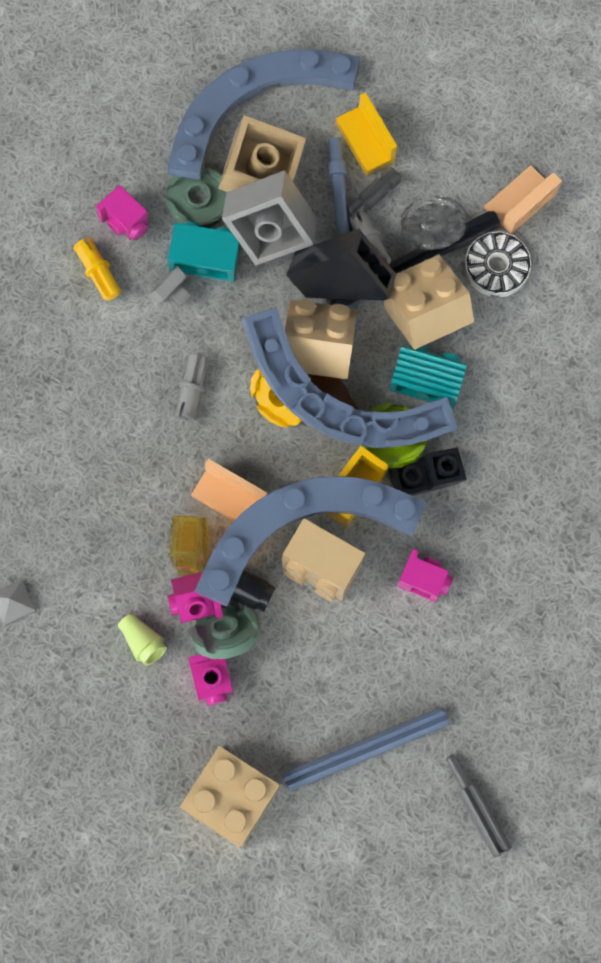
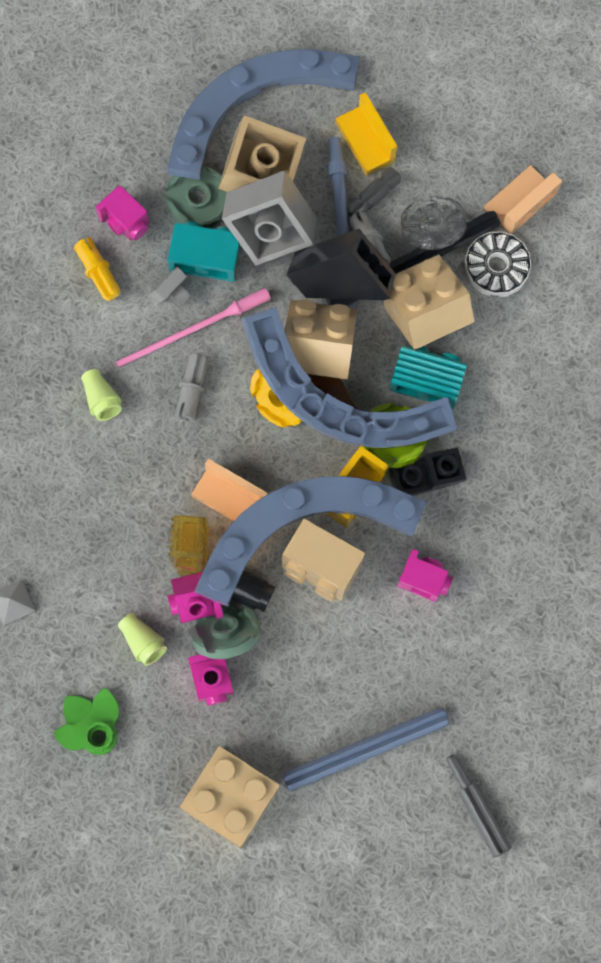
none -> bright green plate [53,688,120,755]
none -> yellowish green cone [81,369,122,421]
none -> bright pink piece [116,288,271,368]

